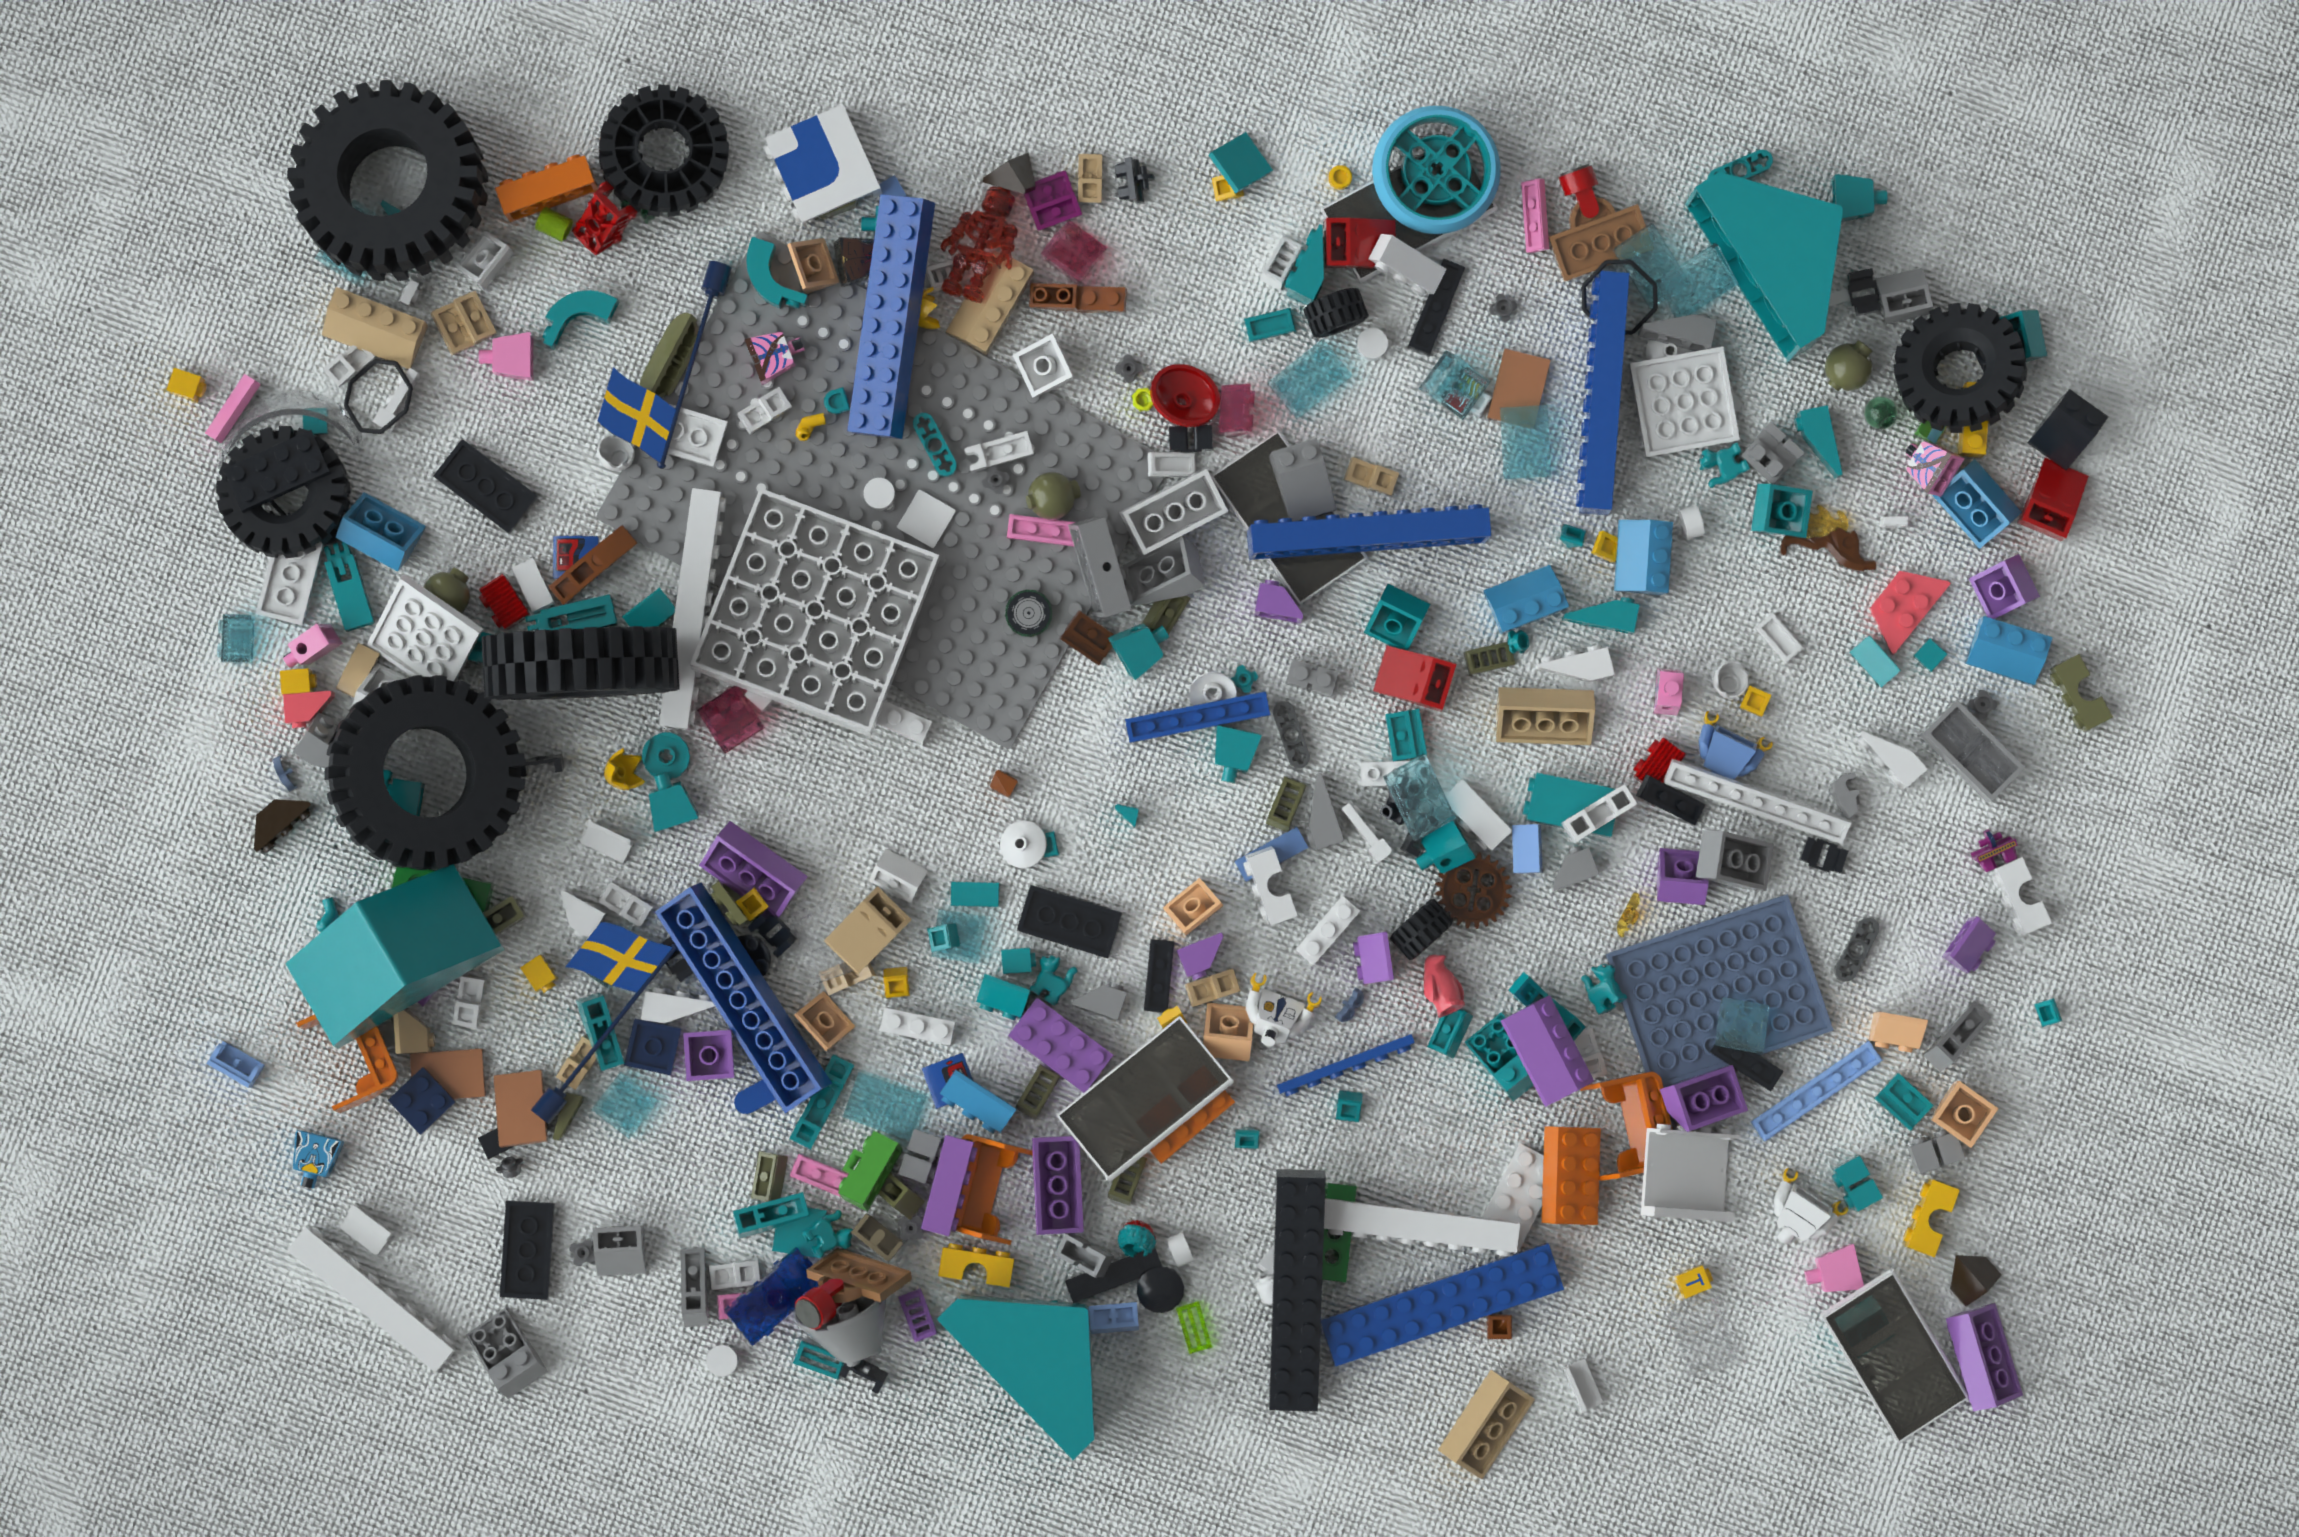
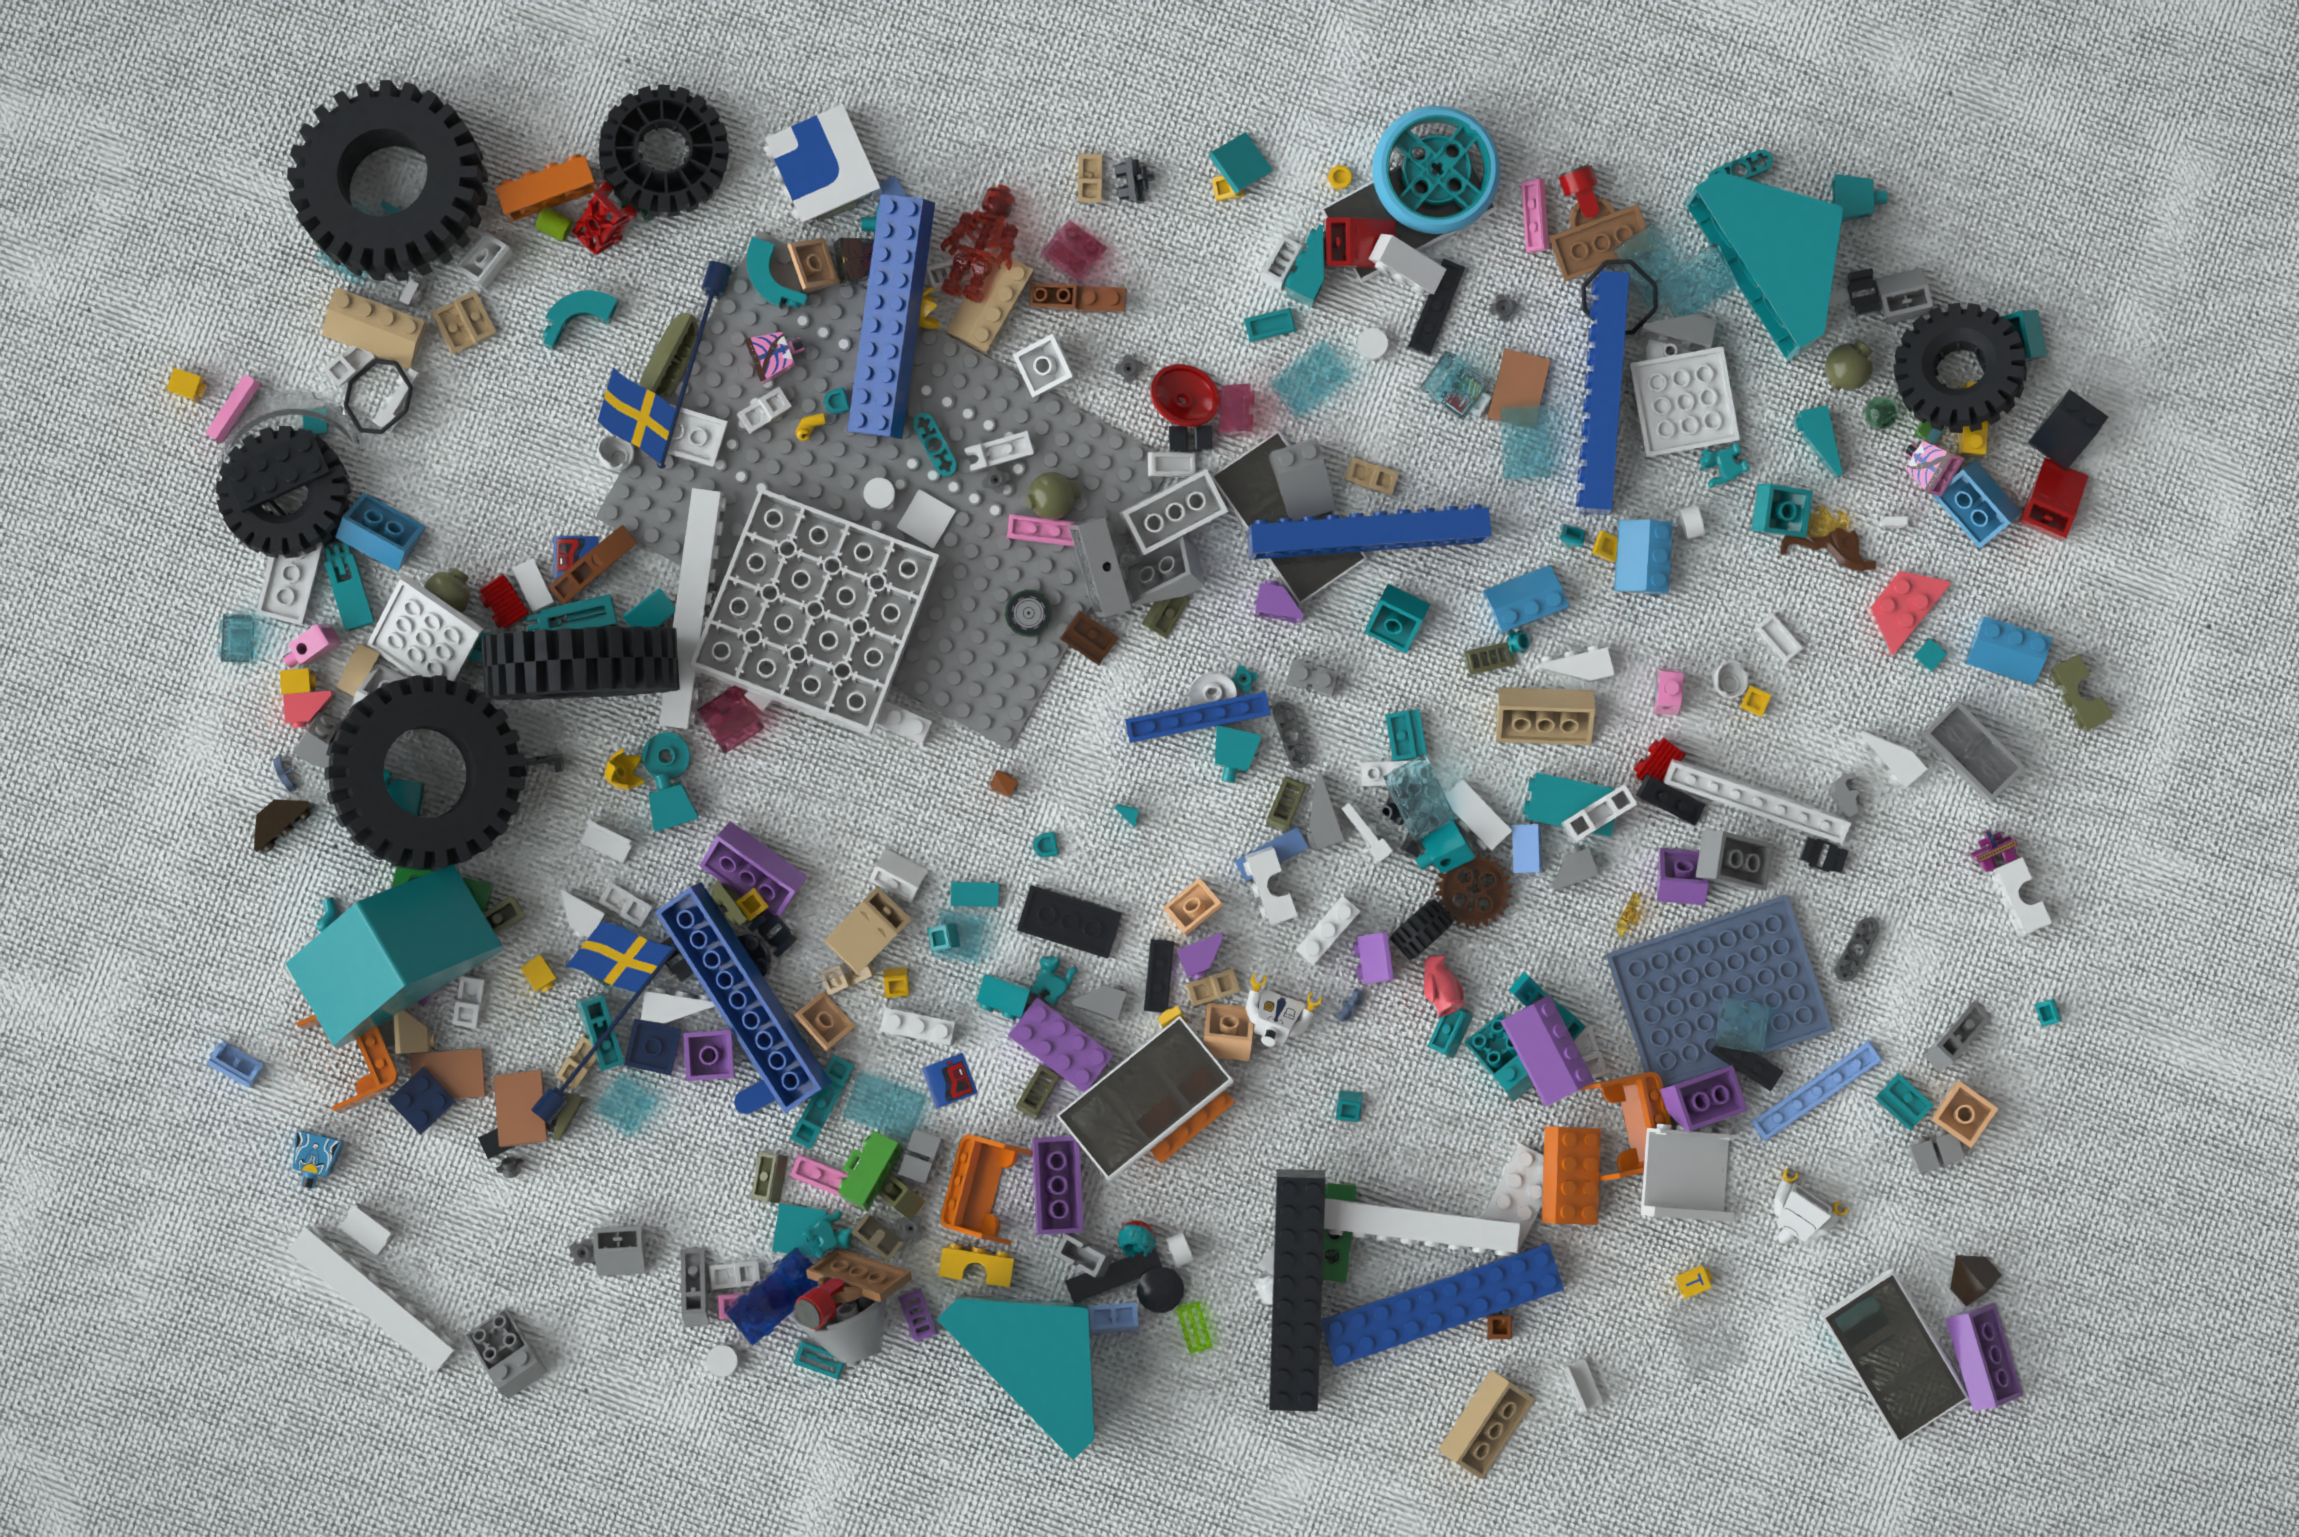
black plate [433,439,538,534] -> none
bright pink torso [479,332,533,381] -> none
black plate [500,1200,555,1300] -> none
teal slope [733,1192,809,1239] -> none
black piece [839,1359,889,1394] -> none
medium lavender slope [921,1135,978,1236] -> none
dark azure slope [940,1069,1016,1134] -> none
dark brown slope [983,152,1036,194] -> none
white dish [1000,820,1047,868] -> none
teal brick [1001,948,1036,974] -> none
magenta slope [1024,170,1082,231] -> none
teal torso [1108,624,1170,680] -> none
olive slope [1108,1150,1147,1206] -> none
neon yellow tile [1132,388,1154,412] -> none
teal slope [1235,1127,1260,1149] -> none
blue plate [1276,1034,1415,1097] -> none
black tyre [1303,288,1369,338] -> none
red slope [1373,646,1457,712] -> none
teal slope [1562,597,1640,635] -> none
teal animal [1581,963,1628,1015] -> none
medium blue torso [1698,711,1773,780] -> none
light grey hips [1741,421,1805,484] -> none
bright pink torso [1804,1243,1864,1292] -> none
teal piece [1831,1155,1883,1212] -> none
teal slope [1849,635,1901,688] -> none
light nougat slope [1869,1012,1928,1053] -> none
yellow arch [1903,1179,1960,1257] -> none
medium lavender slope [1942,916,1996,973] -> none
flat silver plate [1968,690,1997,719] -> none
medium lavender slope [1969,554,2040,619] -> none

